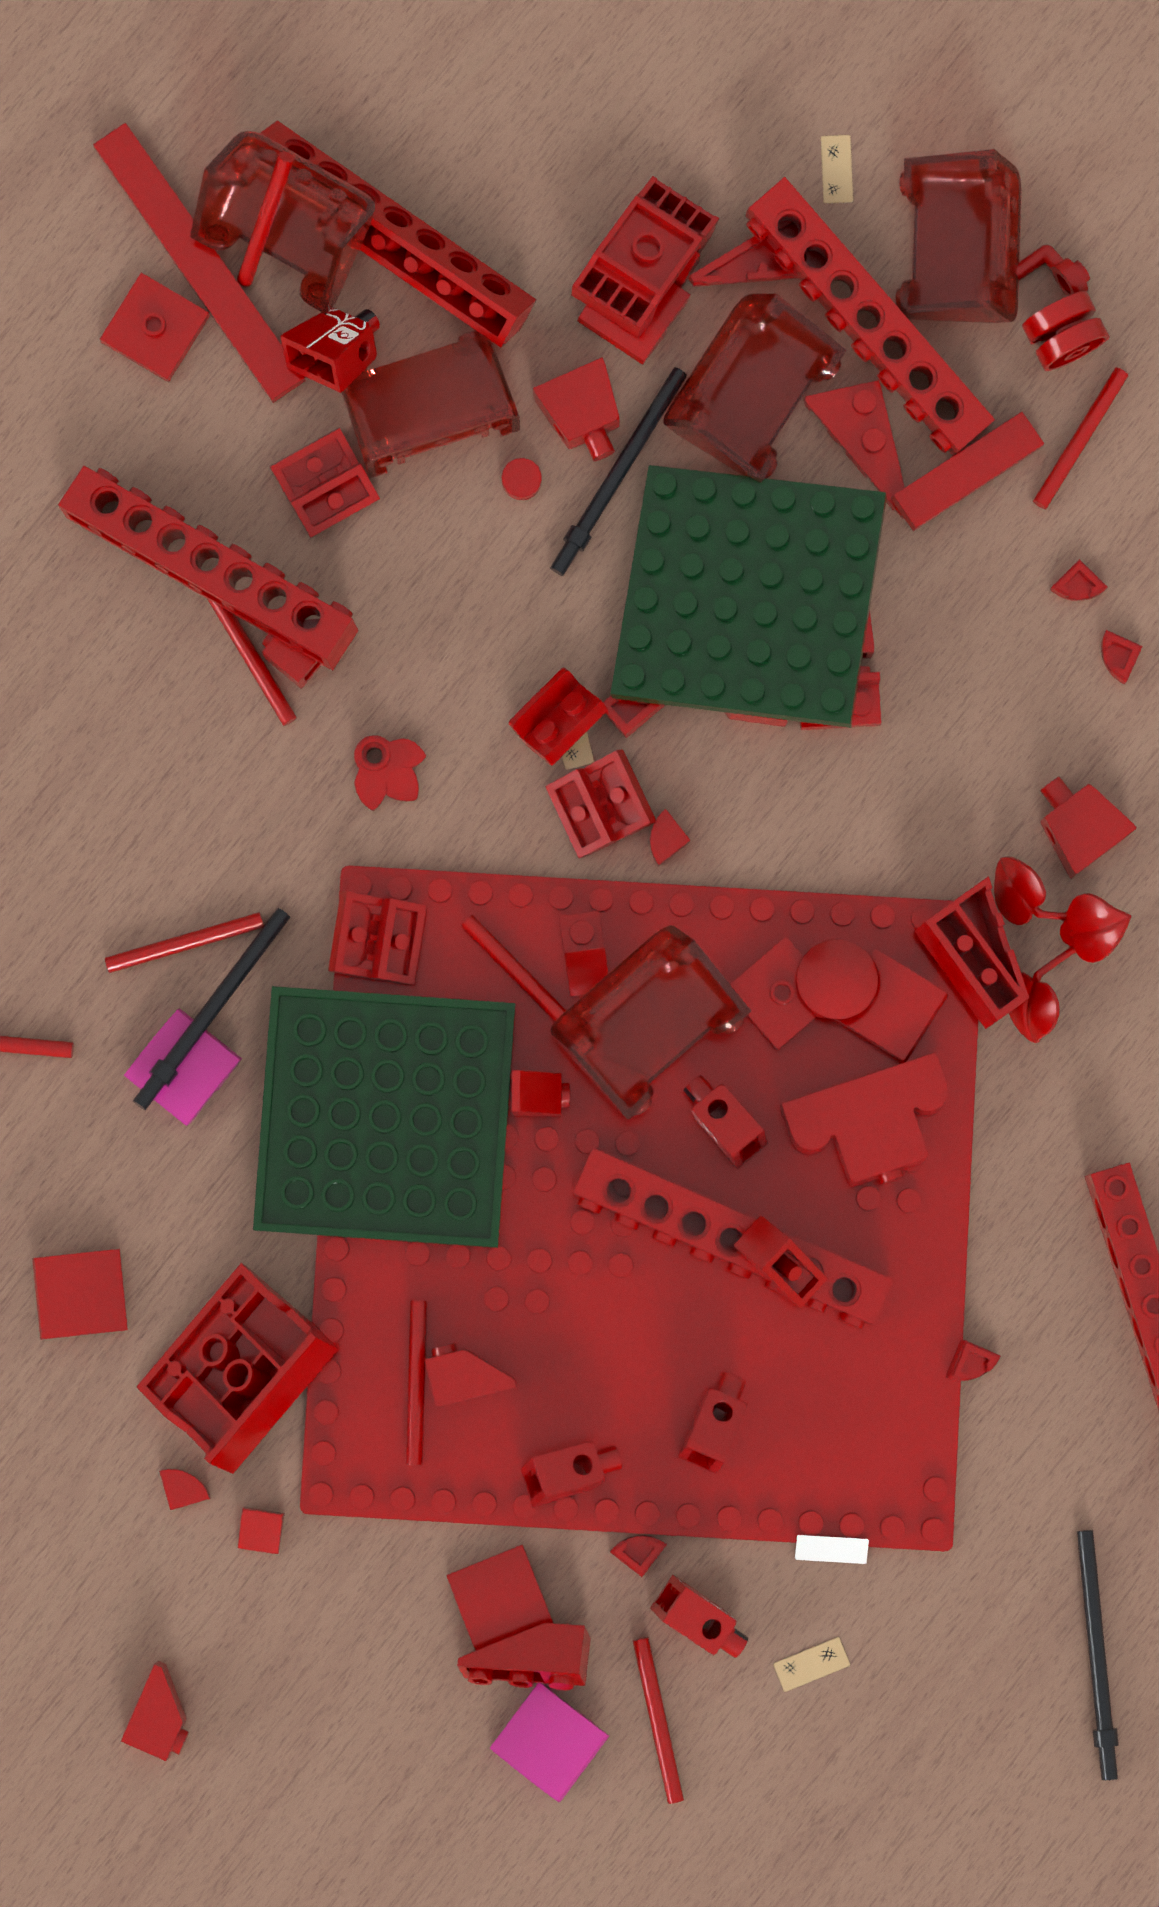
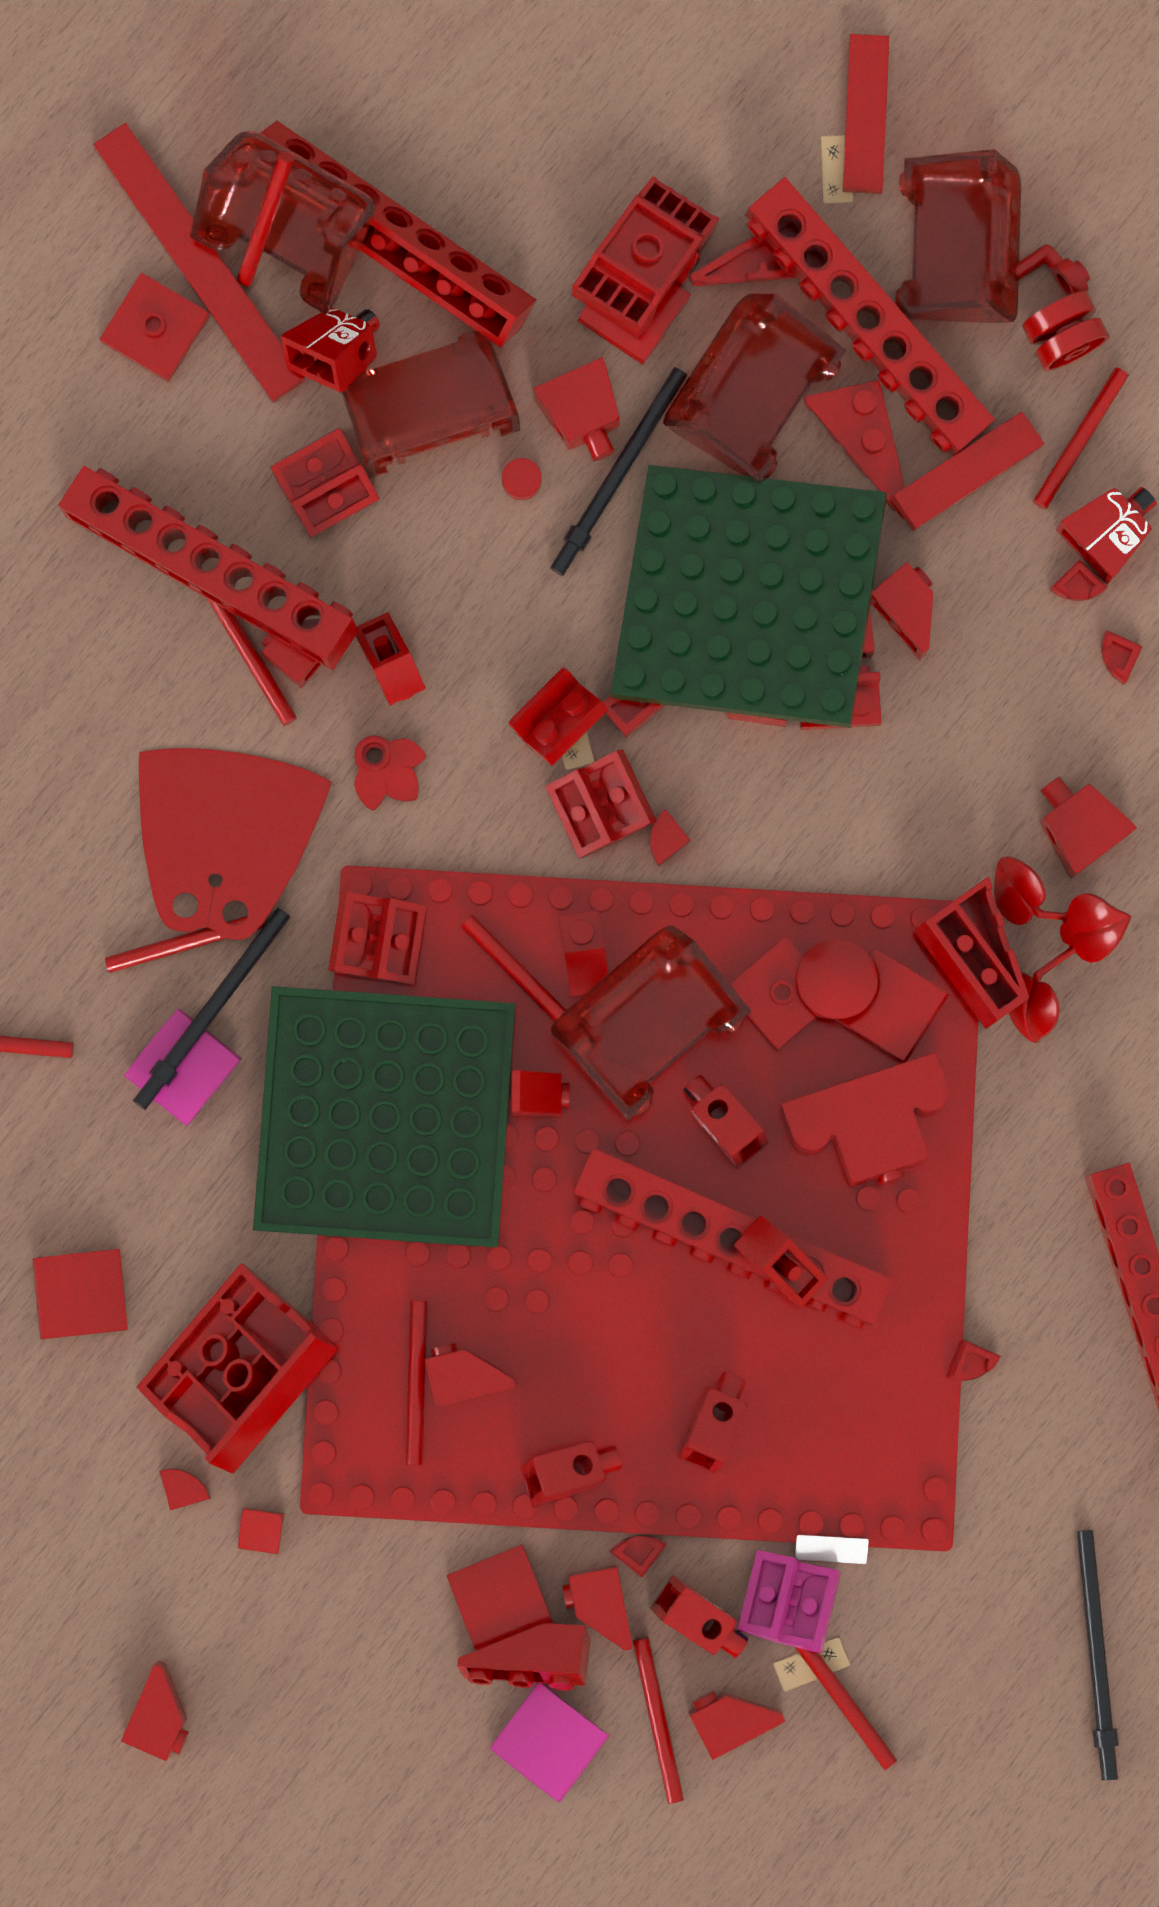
none -> red piece [139,748,332,940]
none -> red slope [356,612,426,706]
none -> red slope [562,1565,633,1651]
none -> red slope [688,1691,786,1760]
none -> dark pink slope [738,1550,841,1653]
none -> red bar [794,1647,897,1770]
none -> red tile [842,34,890,194]
none -> red slope [870,562,933,660]
none -> red torso [1056,487,1157,585]

